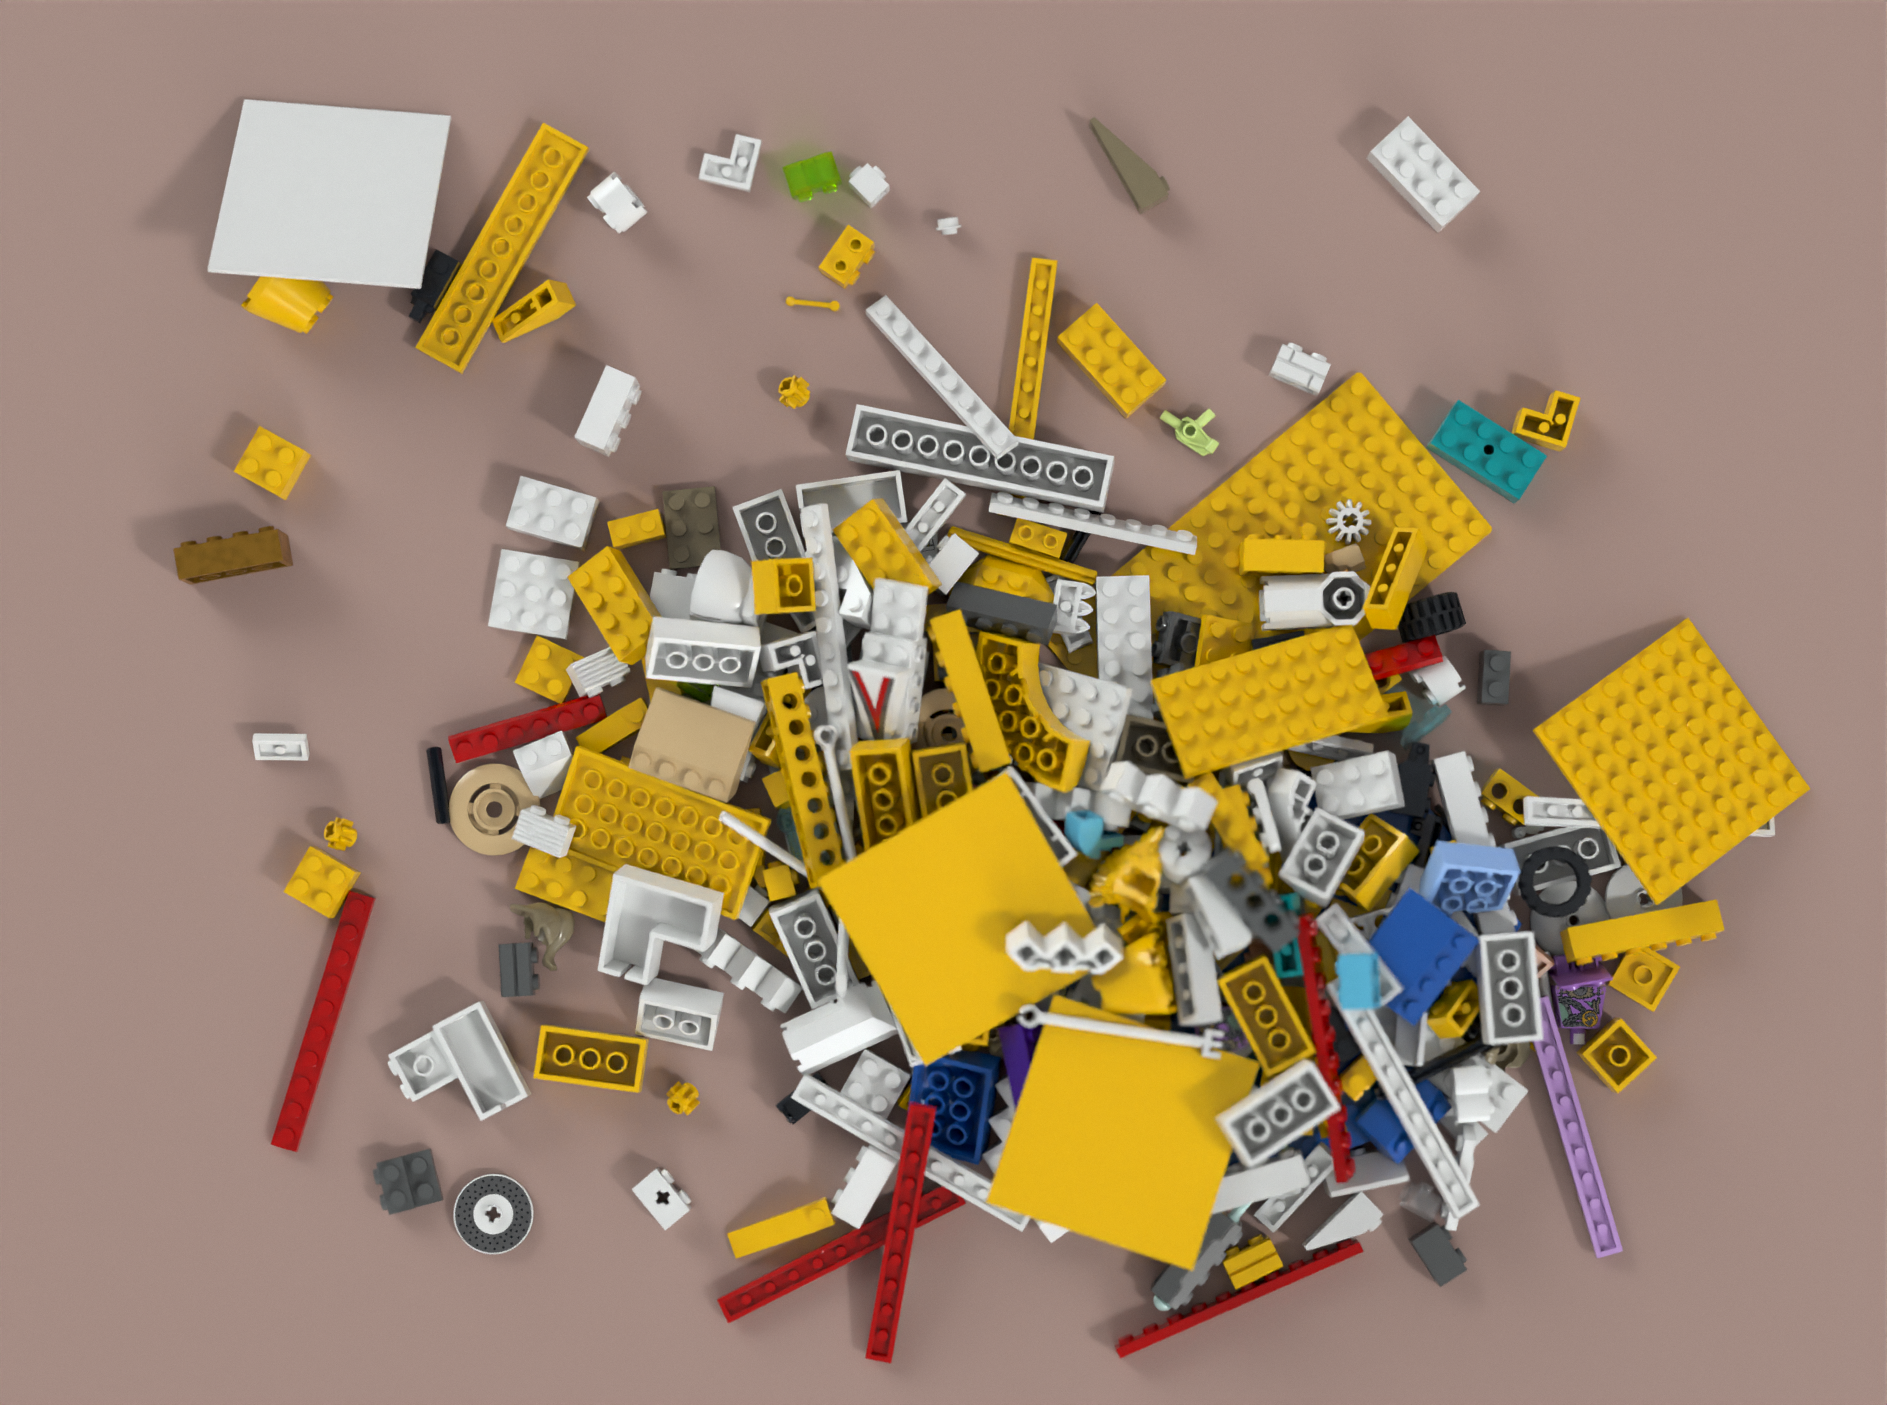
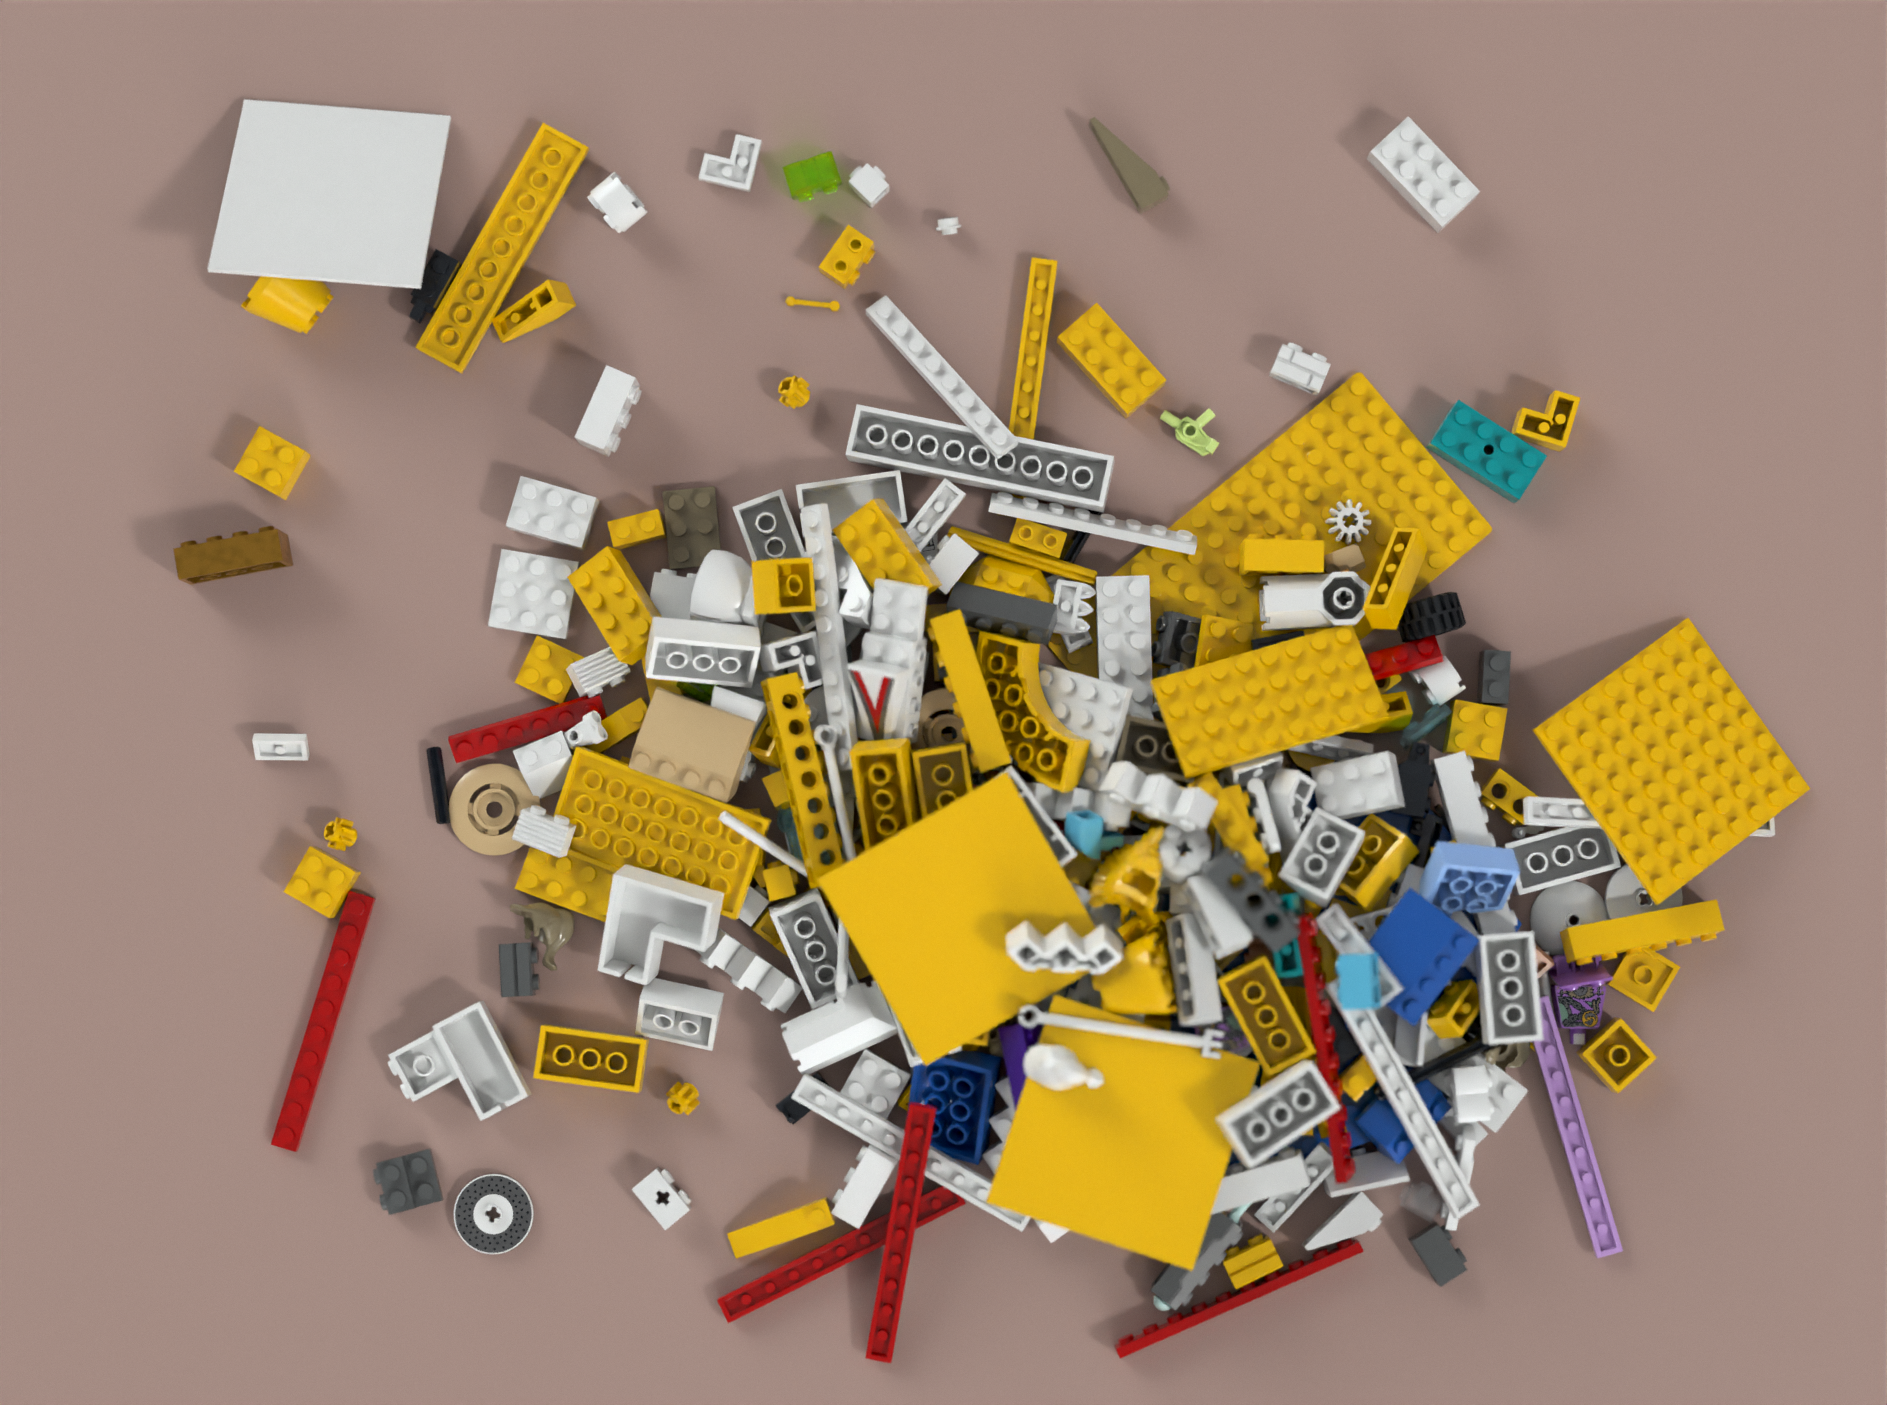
black tyre [1518,846,1592,917] -> none
none -> white plate [564,710,608,750]
none -> white piece [1023,1044,1104,1090]
none -> yellow brick [1442,699,1507,762]

